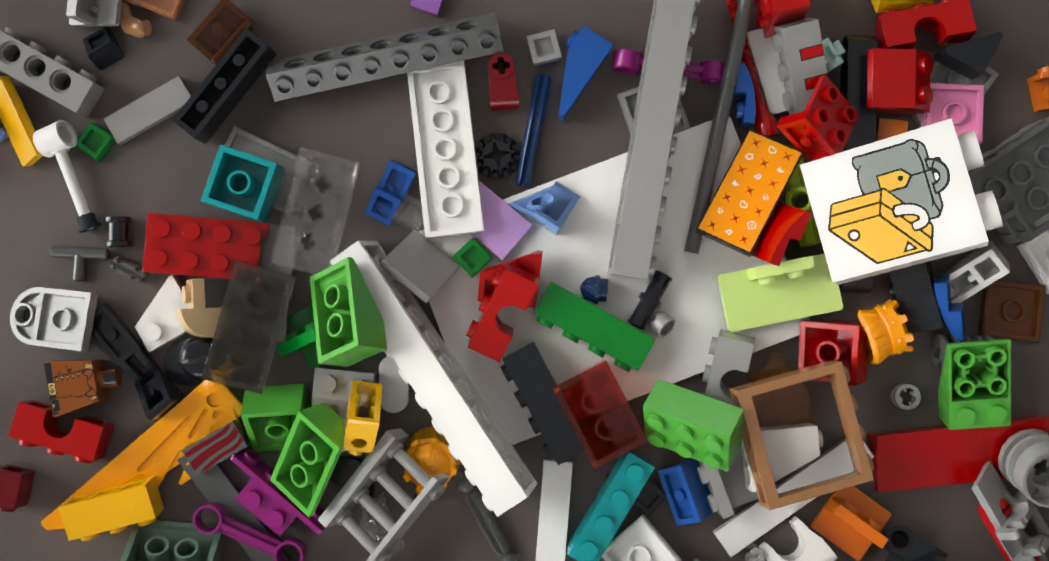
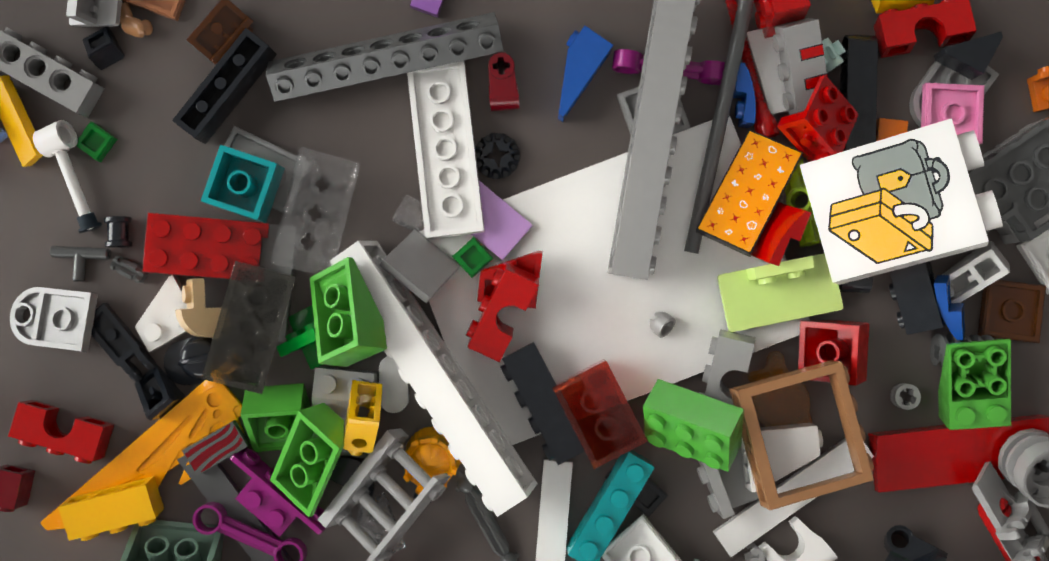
dark orange torso [44,359,122,417] -> none
light grey tile [104,76,192,145] -> none
blue slope [364,160,418,226] -> none
medium blue slope [508,181,580,235] -> none
dark blue axle [516,74,551,188] -> none
light grey plate [526,29,562,67] -> none
green brick [534,282,656,372] -> none
dark blue plate [580,275,608,304] -> none
black pin [627,270,673,331] -> none
blue panel [657,458,713,526] -> none
orange bracket [811,486,891,561] -> none
light orange hair [857,299,914,365] -> none
red slope [867,48,933,117] -> none

